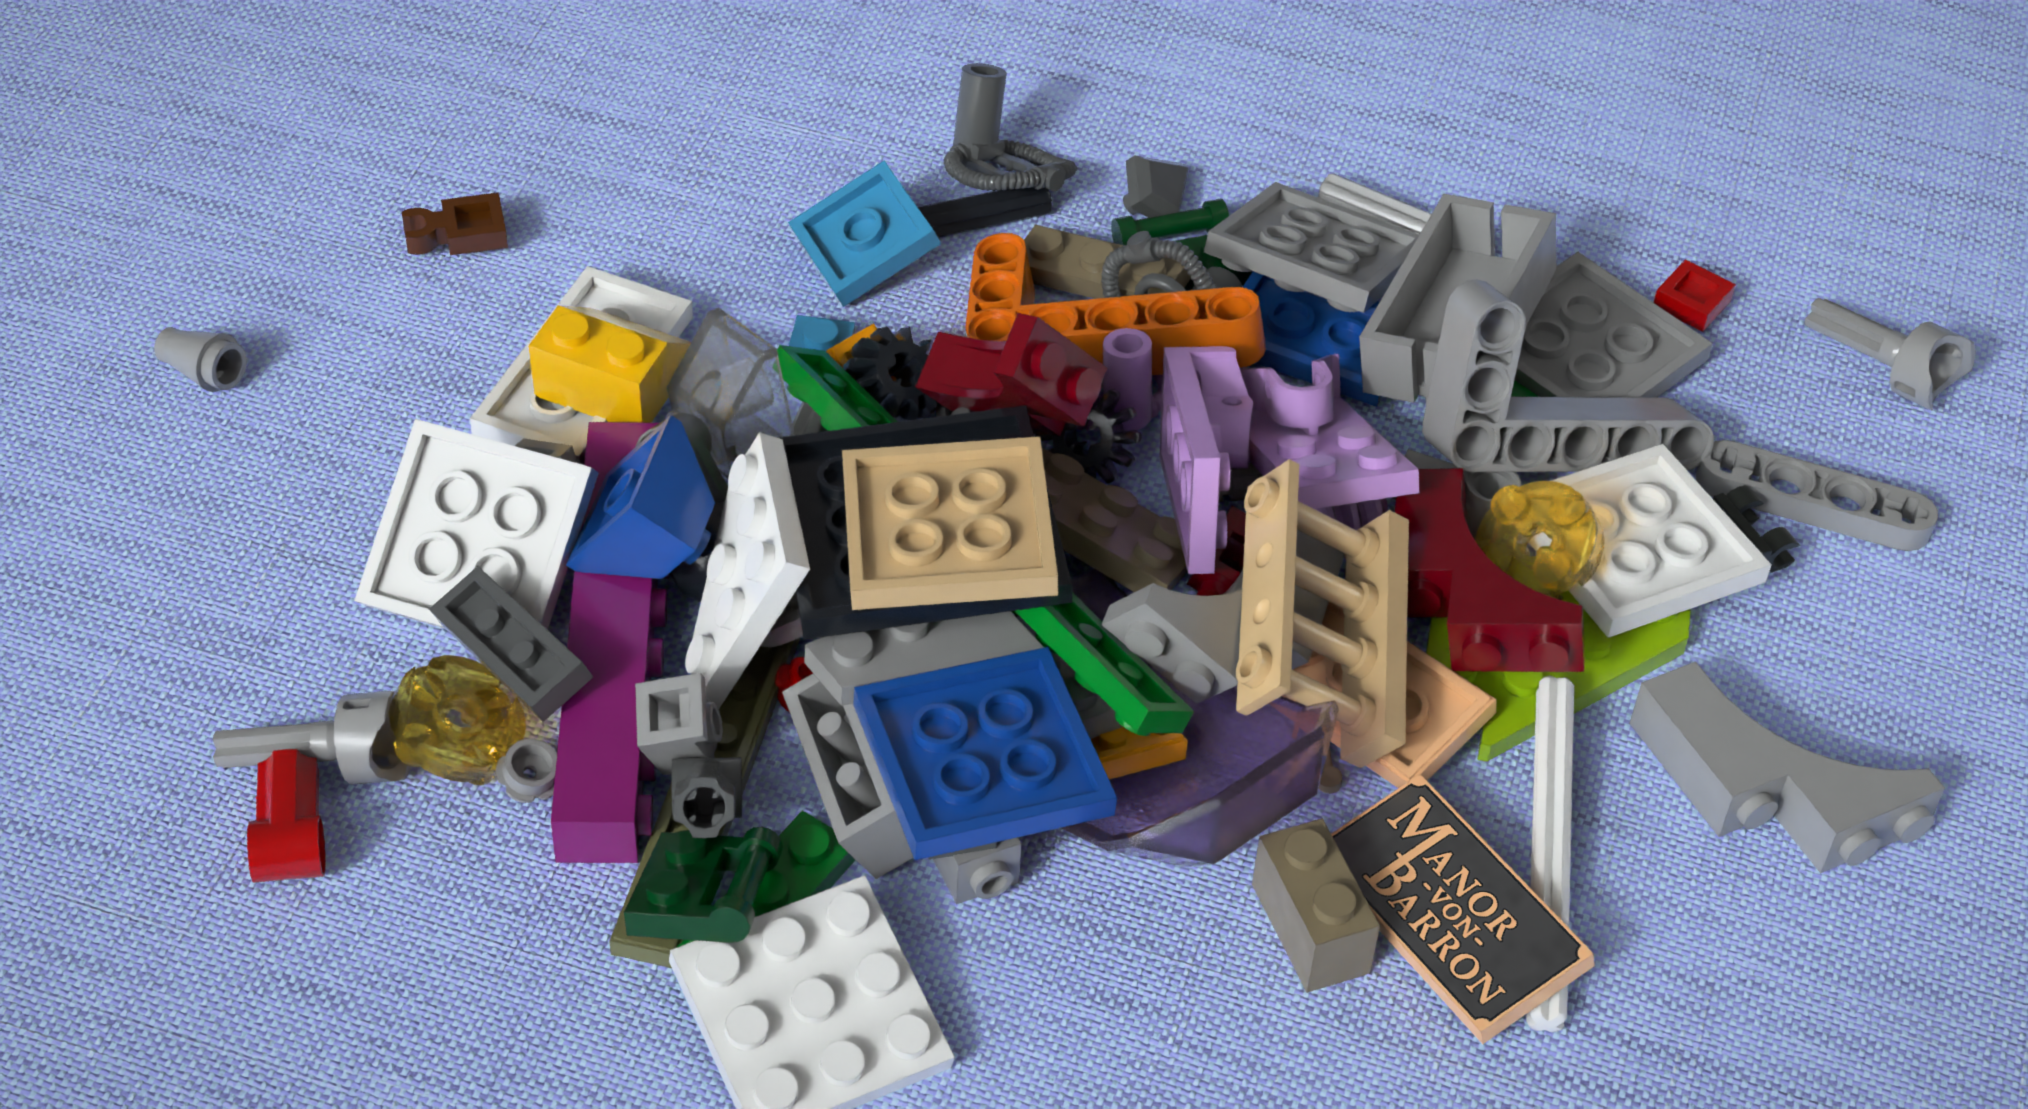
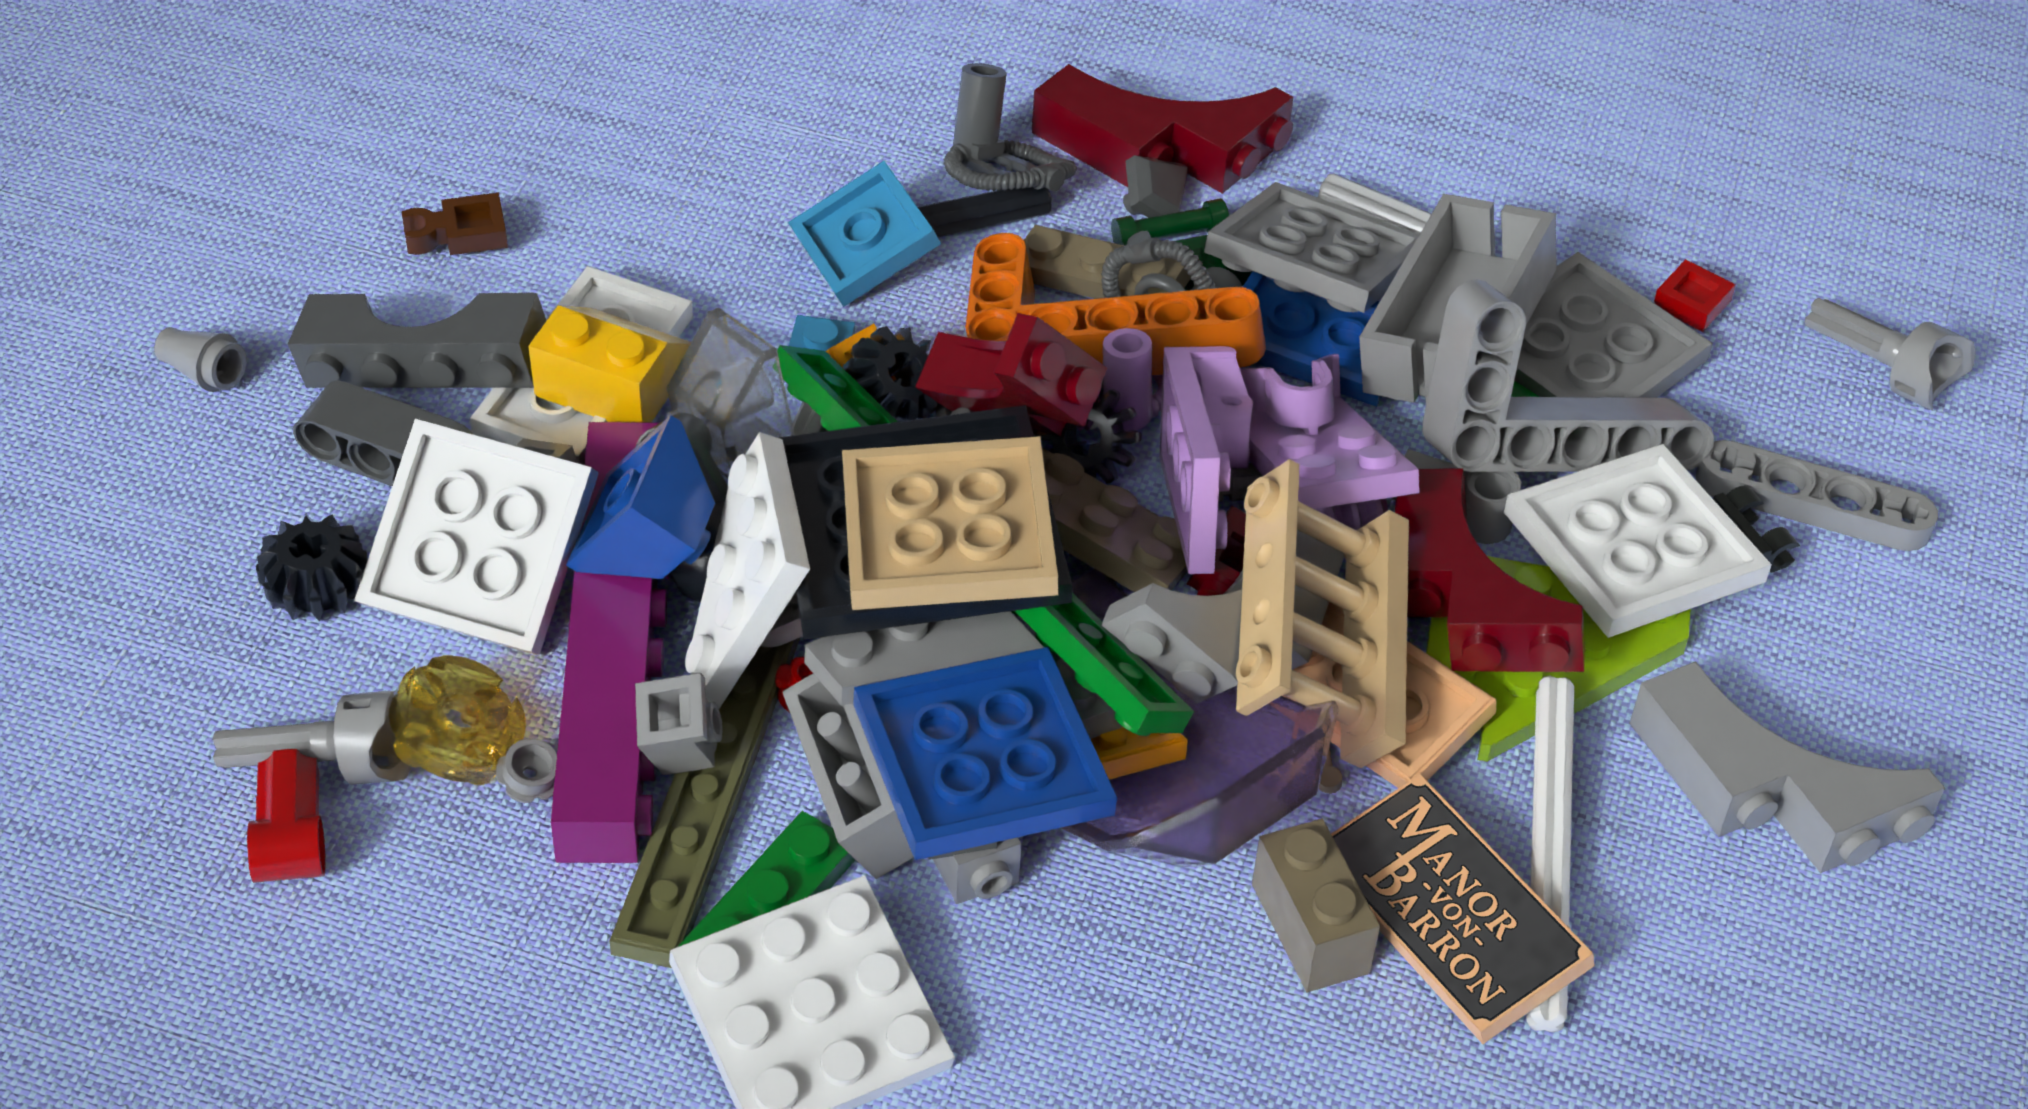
dark grey plate [429,566,593,722] -> none
dark green plate [624,827,783,943] -> none
dark grey piece [672,757,742,838] -> none
clear yellow plate [1475,481,1605,600] -> none
none -> black gear [256,513,368,622]
none -> dark grey arch [288,293,546,388]
none -> dark grey beam [293,380,474,486]
none -> dark red arch [1032,64,1294,194]

